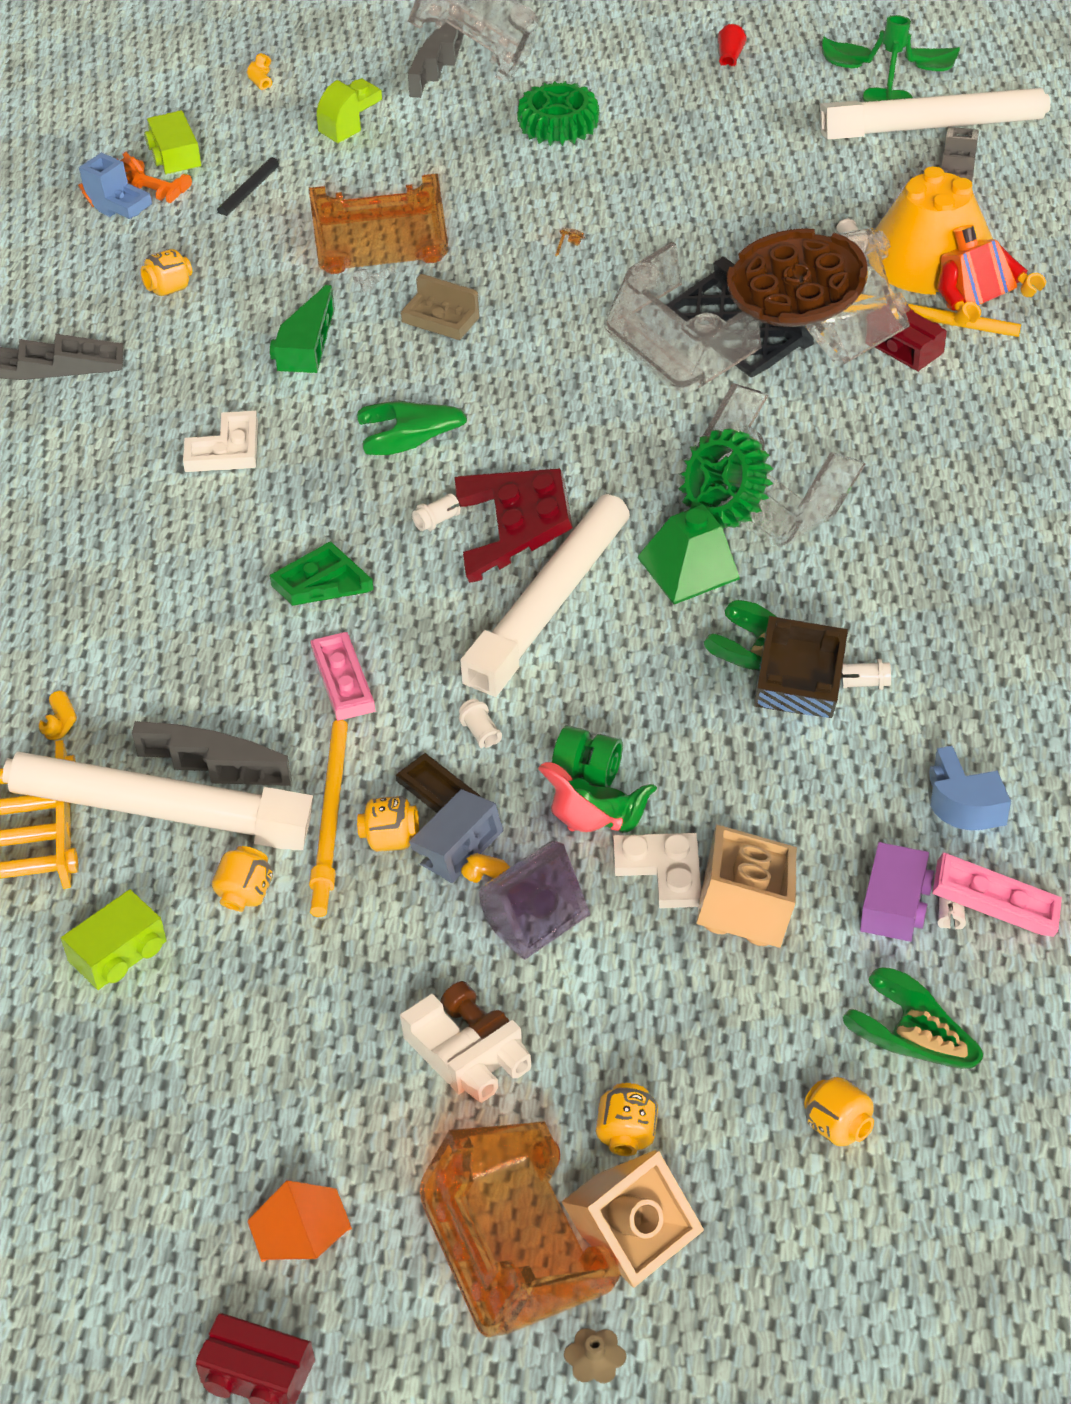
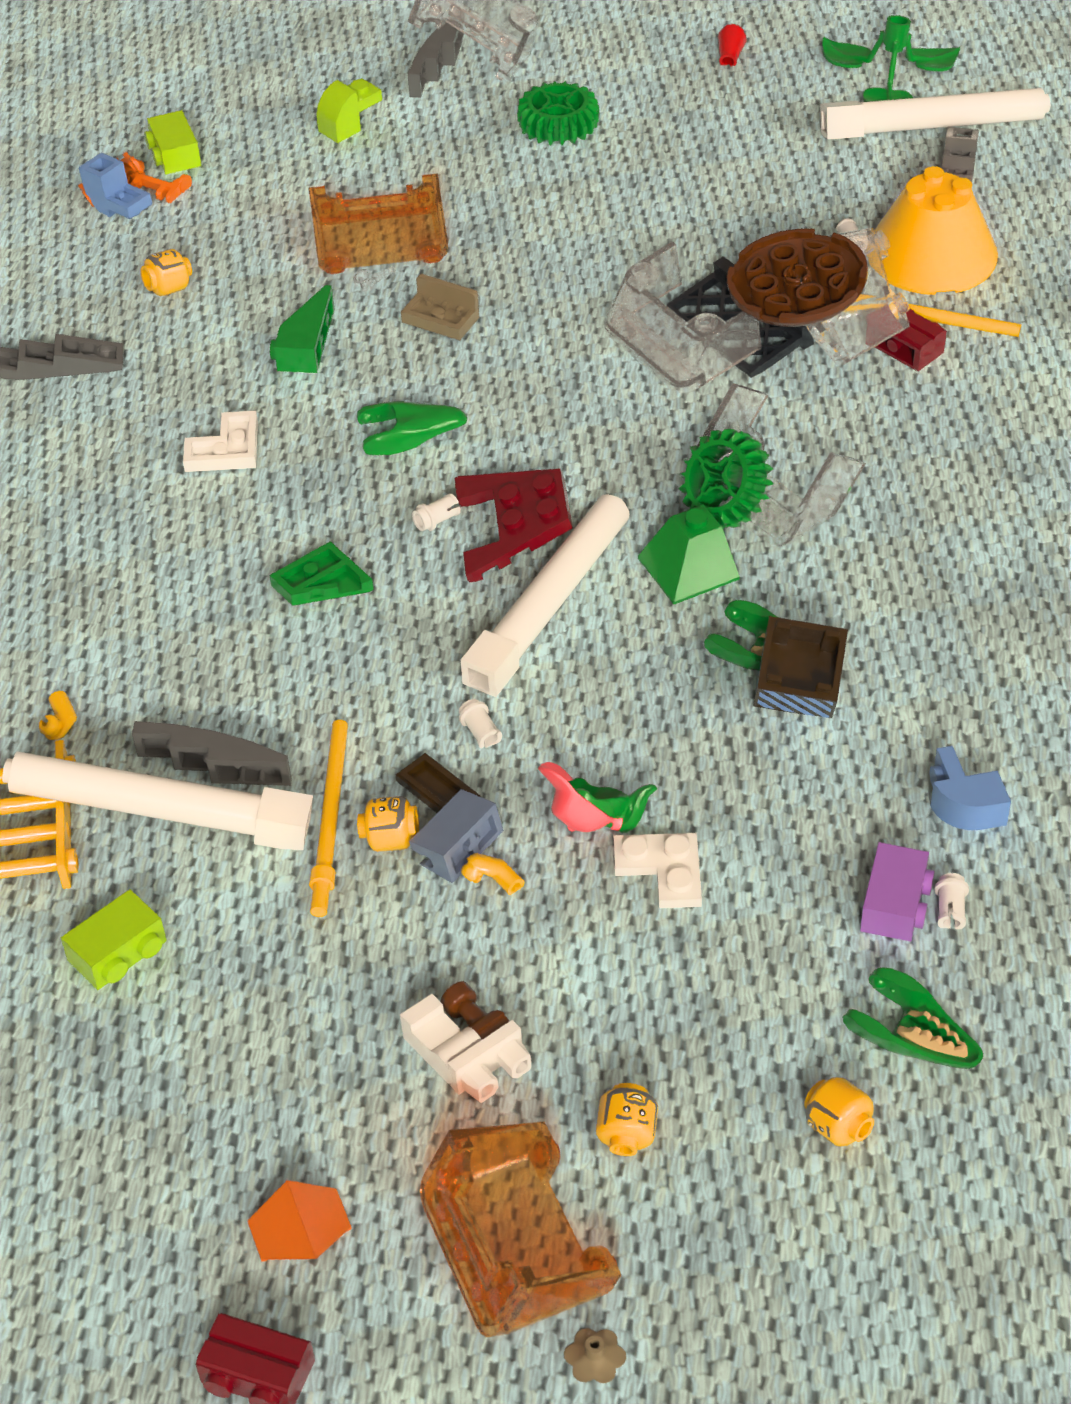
yellow head [212,846,273,912] -> none
black bar [217,157,279,216] -> none
yellow arm [247,53,272,90] -> none
bright pink tile [310,632,376,721] -> none
clear purple brick [479,841,591,960] -> none
green wheel [552,725,623,787] -> none
clear orange piece [555,228,585,256] -> none
tan slope [562,1150,704,1288] -> none
tan slope [697,824,797,948] -> none
white pin [842,659,891,690] -> none
bright pink tile [932,852,1062,937] -> none
torso [937,225,1046,325] -> none

